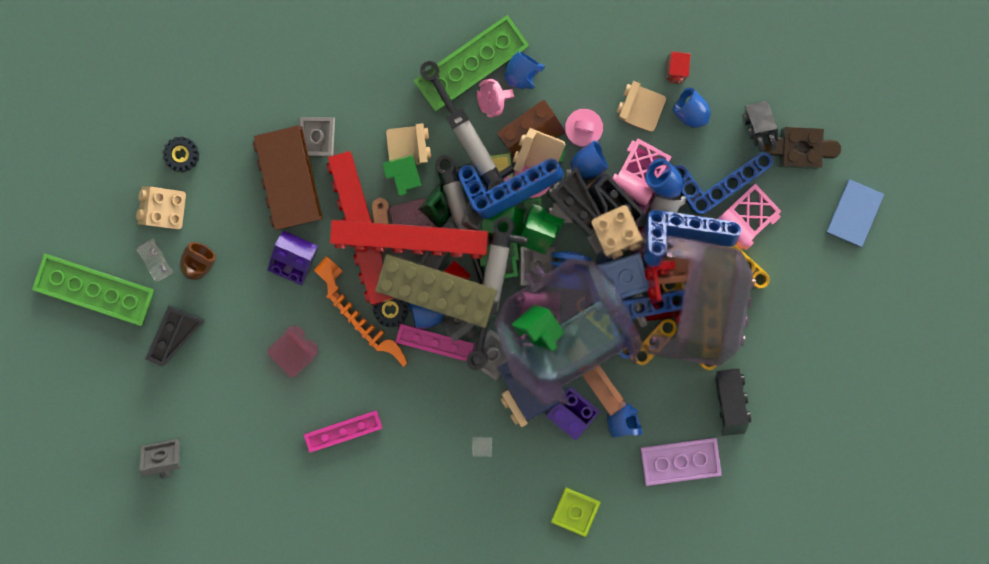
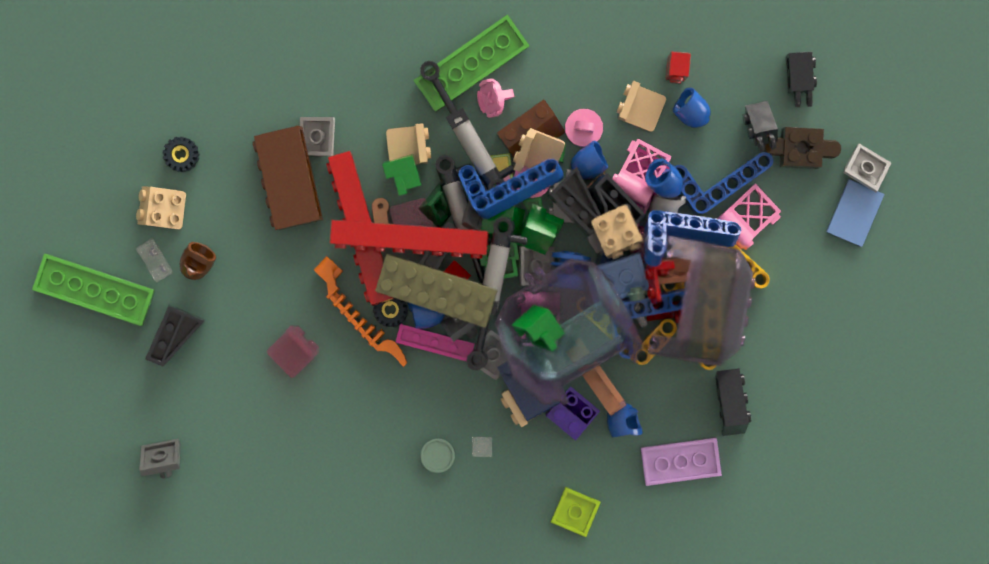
dark purple slope [267,230,318,286] -> none
dark pink plate [304,410,383,453] -> none
blue piece [504,51,545,89] -> none
none -> sand green piece [420,438,455,473]
none -> sand green plate [627,287,646,301]
none -> black hinge [786,52,817,107]
none -> light grey slope [843,144,891,192]

